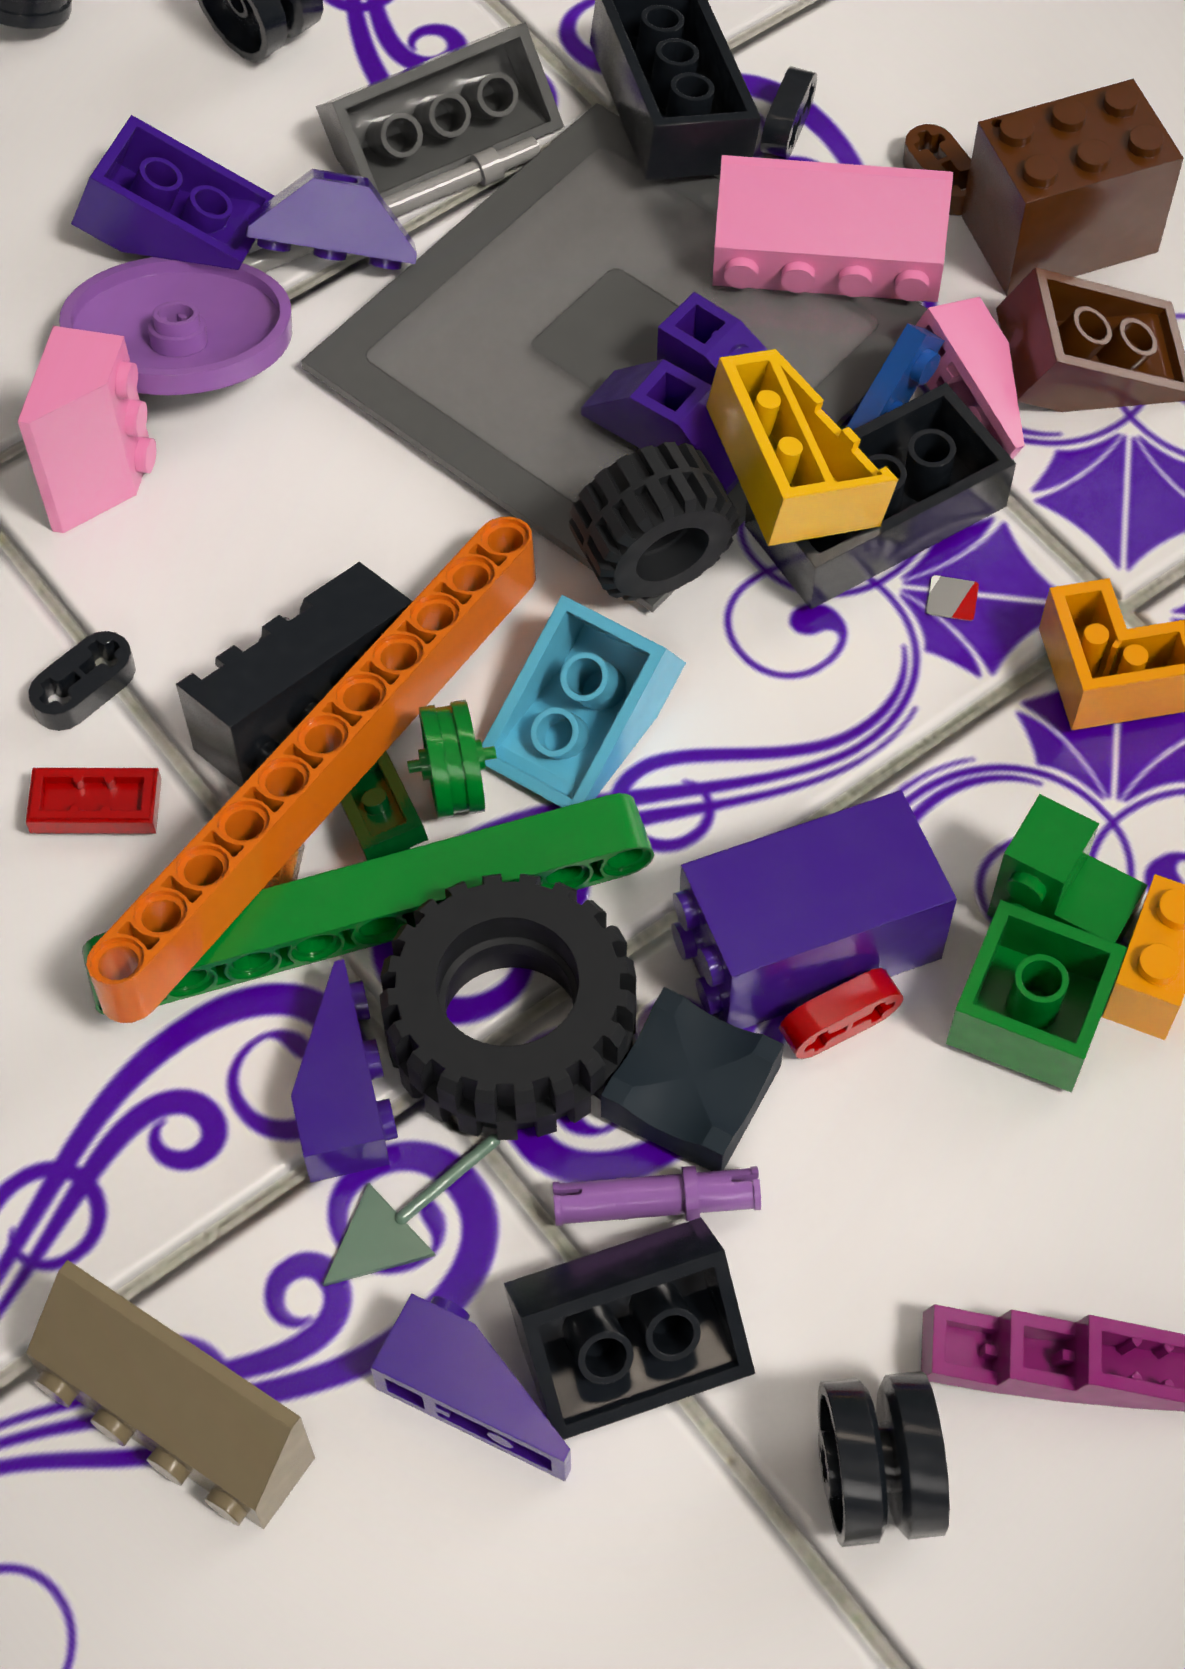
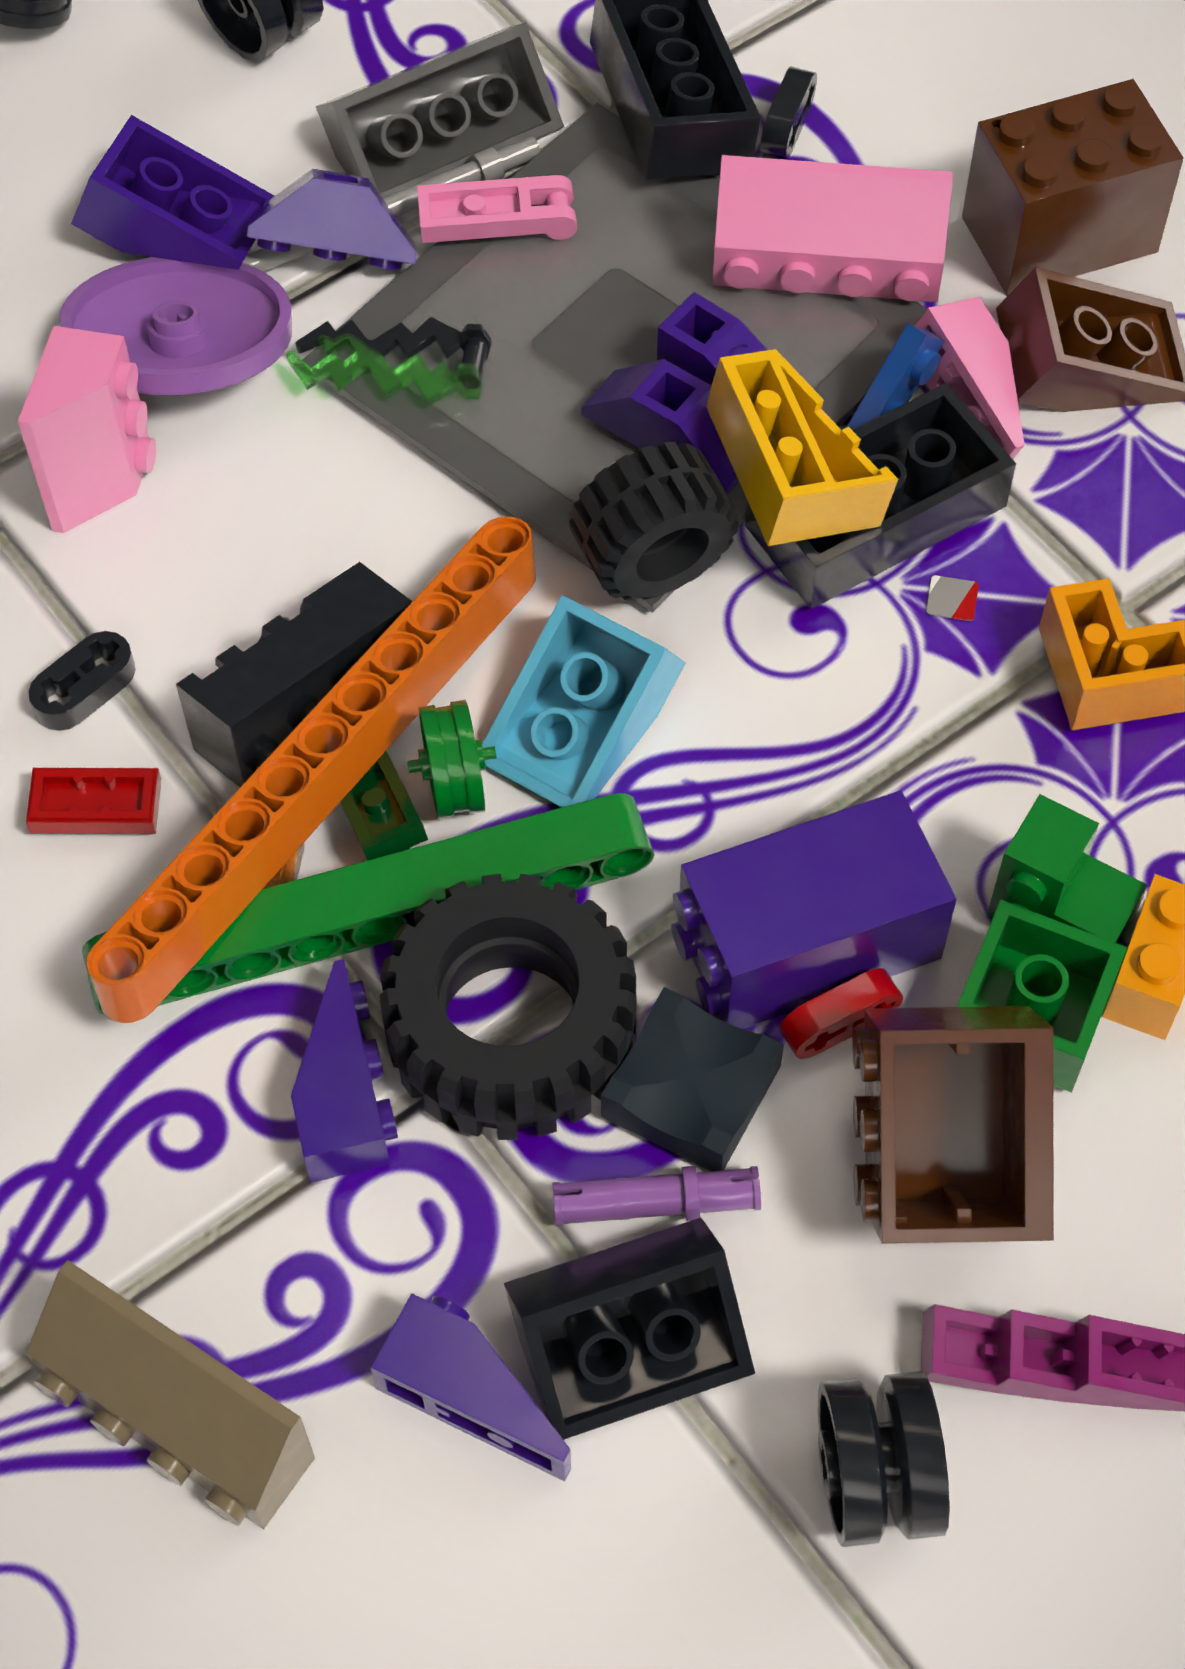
sand green piece [323,1134,500,1286] -> none
reddish brown beam [903,124,971,216] -> none
none -> piece [286,317,492,405]
none -> bright pink plate [417,175,578,243]
none -> reddish brown container [852,1006,1054,1244]

